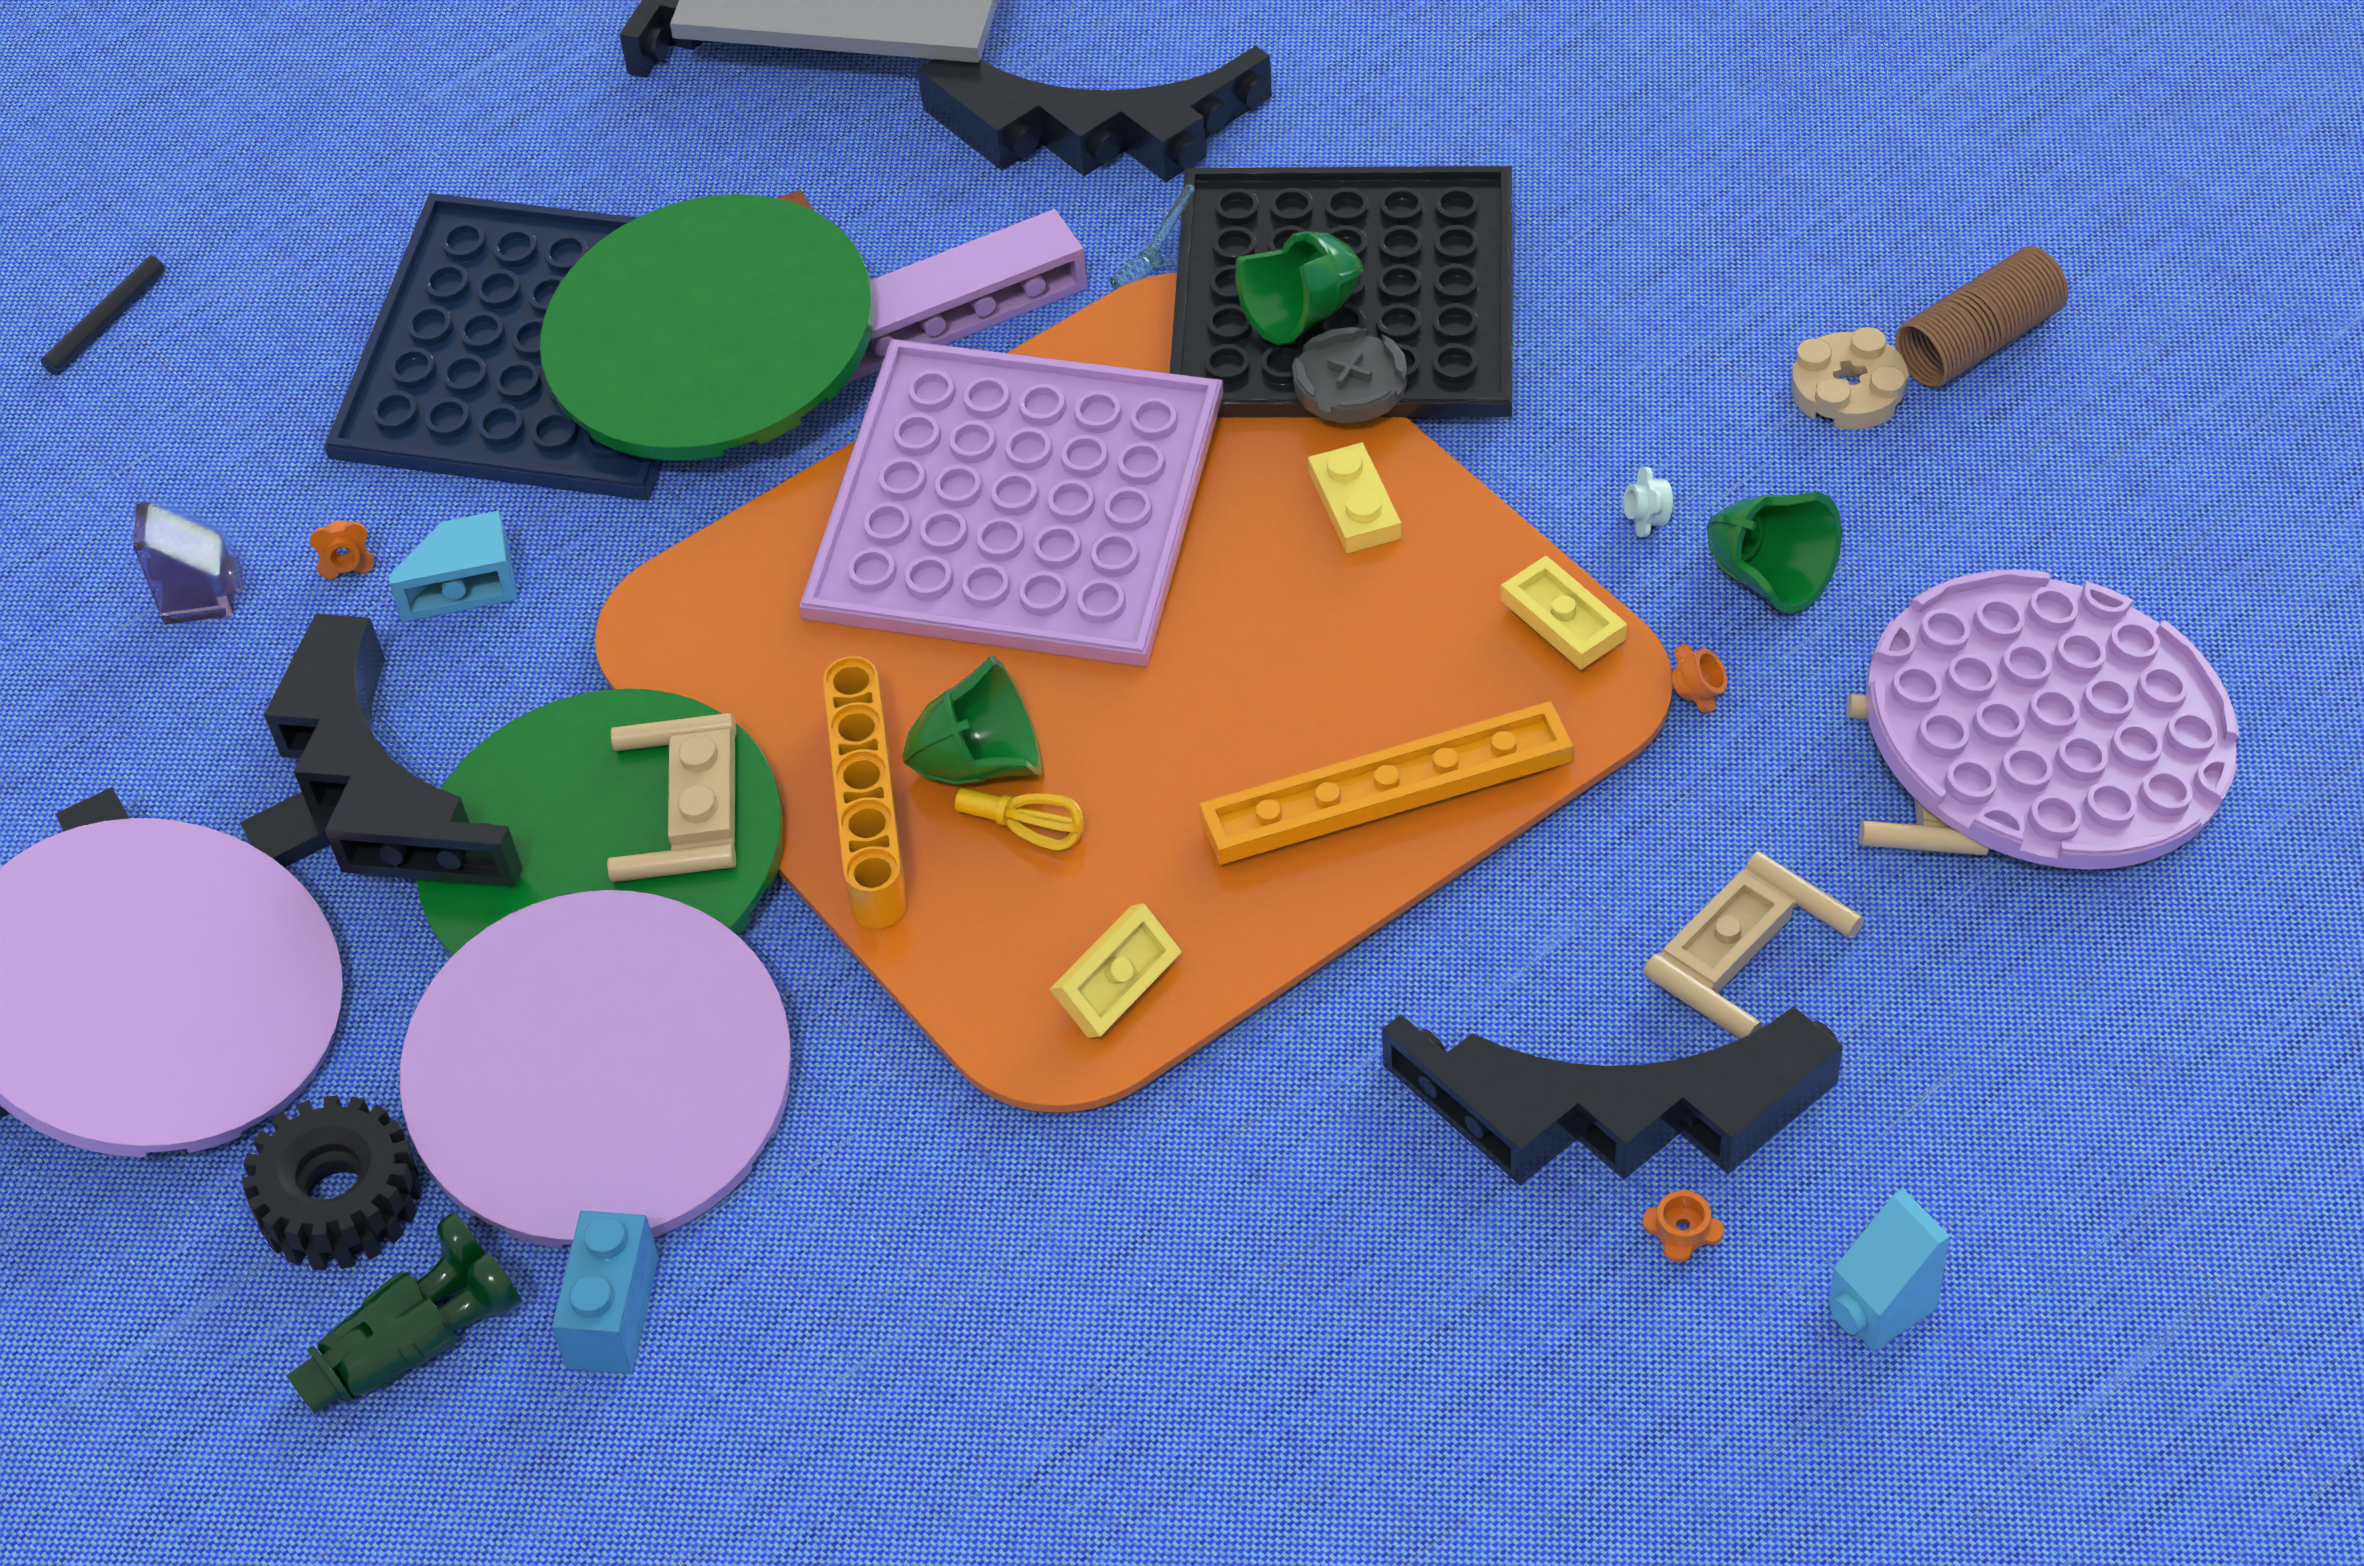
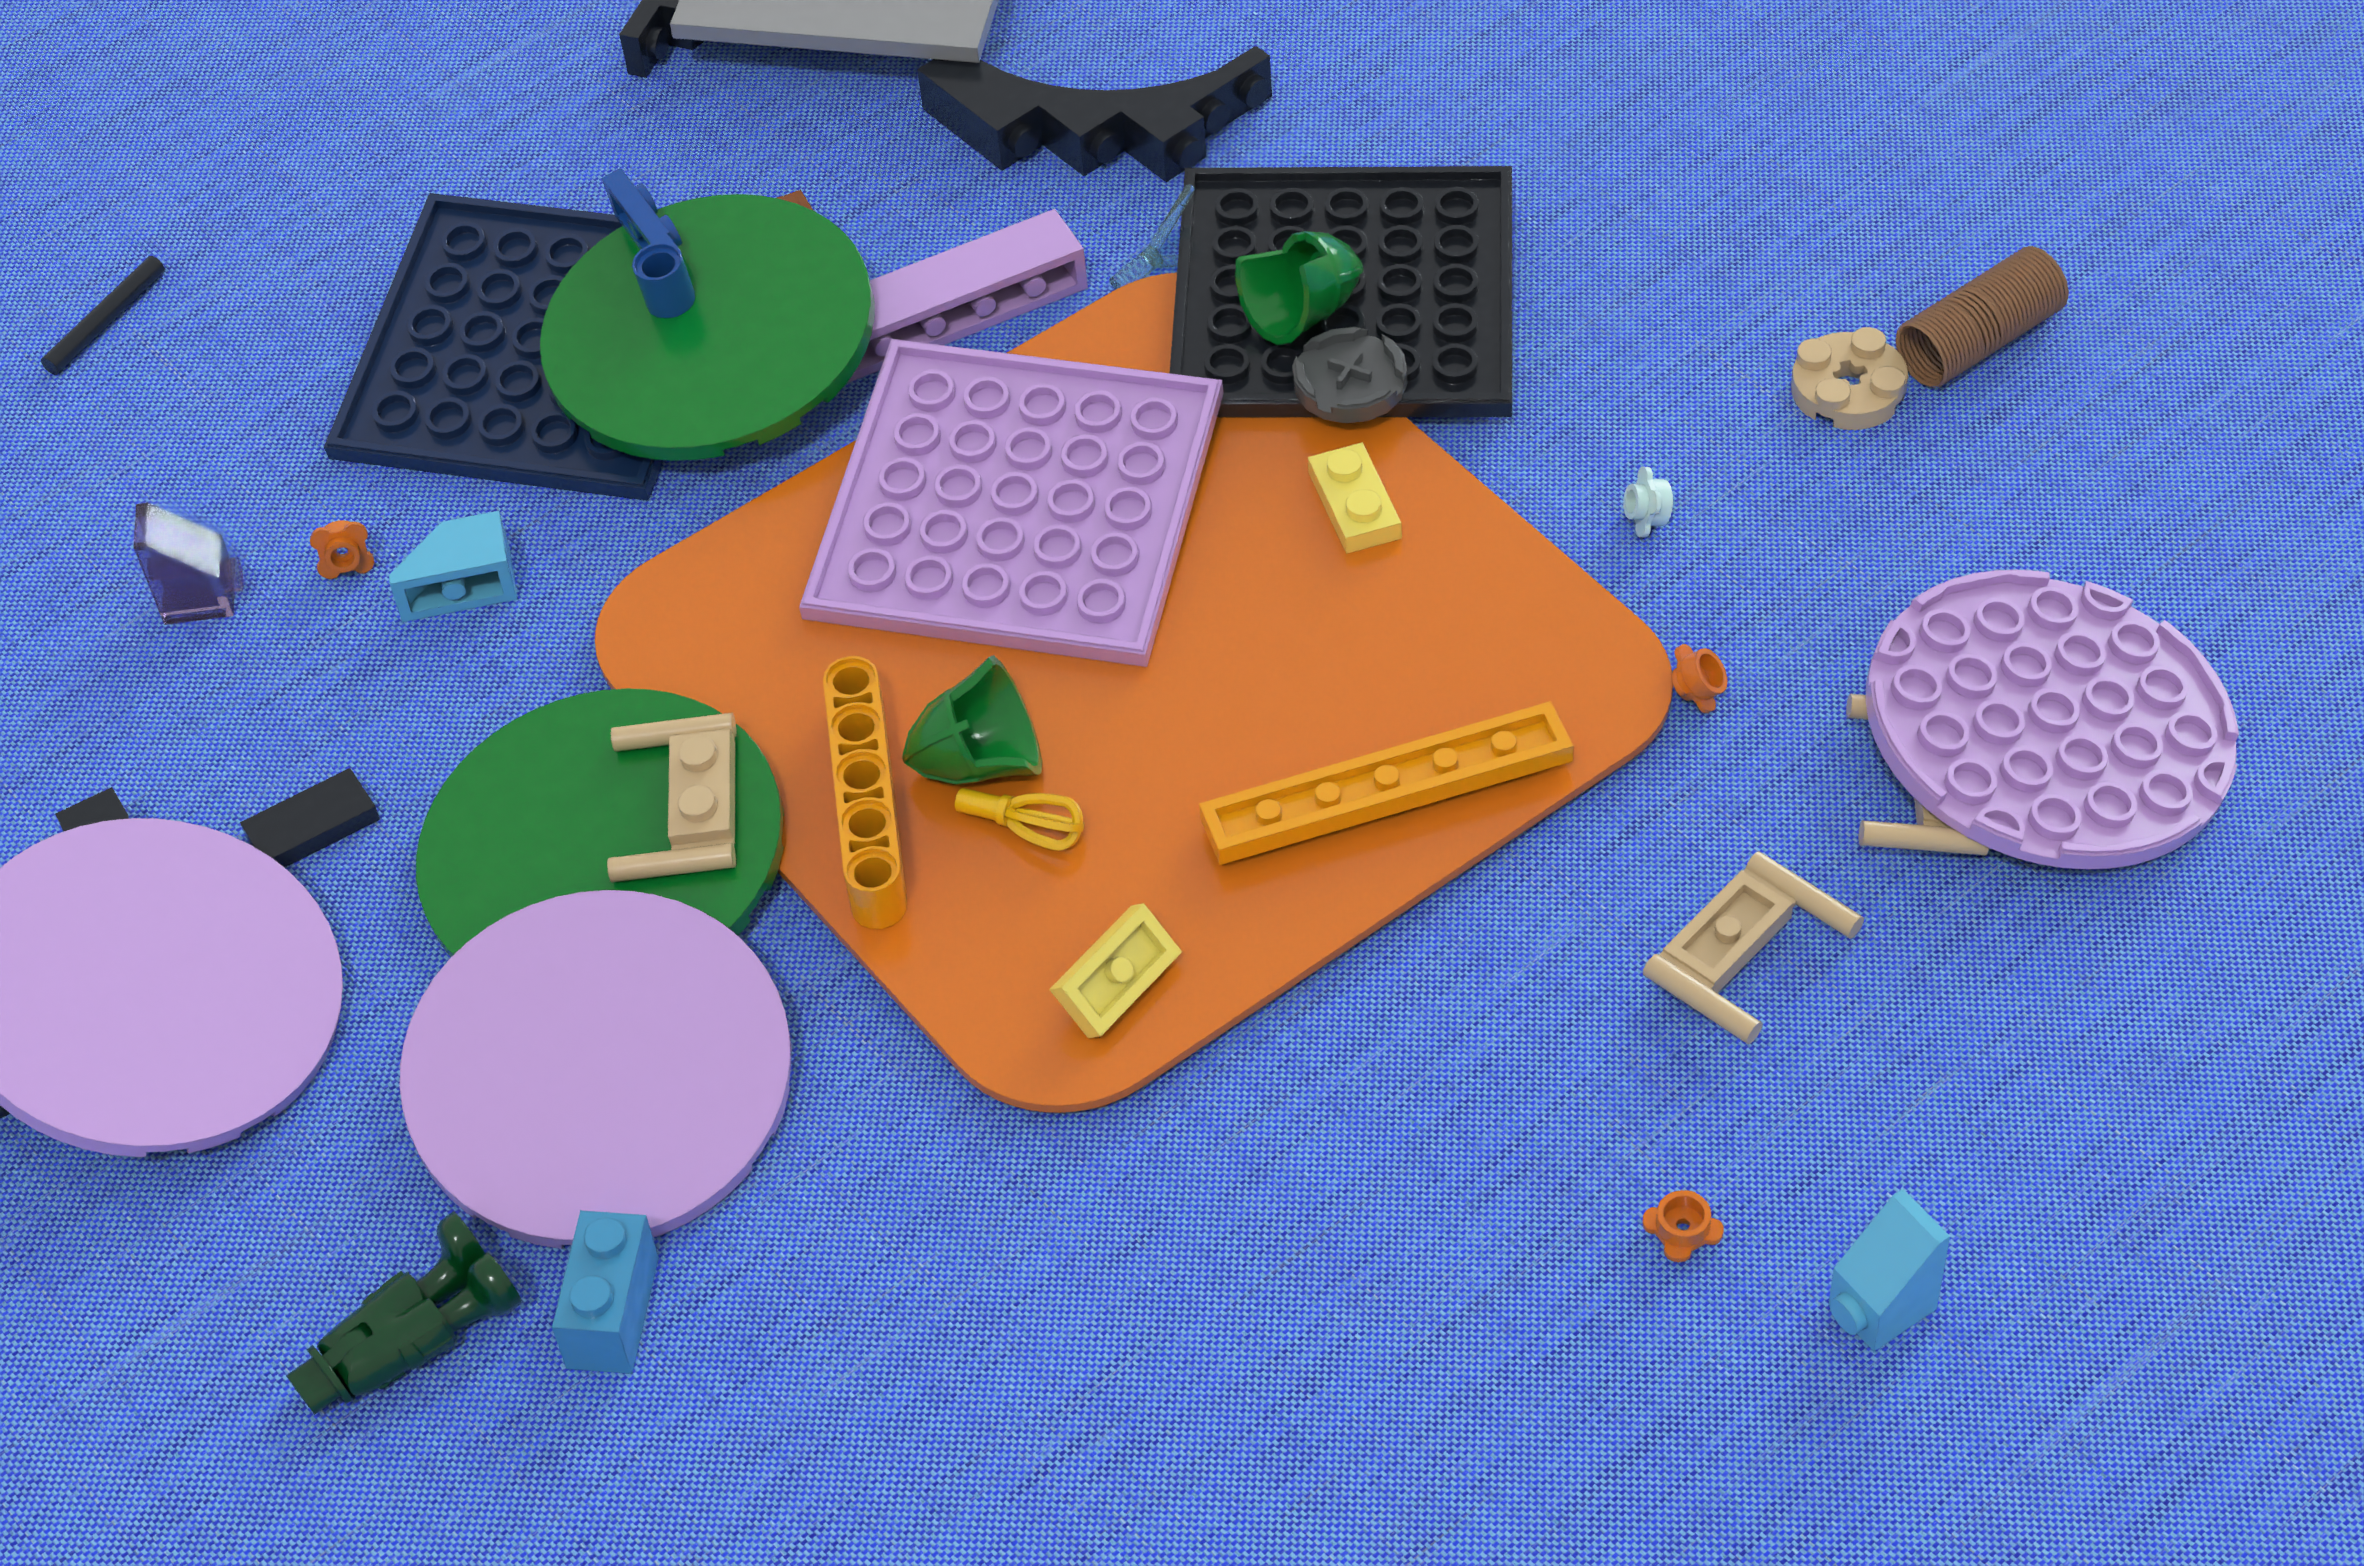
black tyre [242,1095,421,1270] -> none
black arch [264,614,523,887] -> none
black arch [1382,1006,1843,1185] -> none
light yellow plate [1501,556,1627,670] -> none
green helmet [1706,491,1842,614] -> none
none -> blue plate [602,168,695,318]

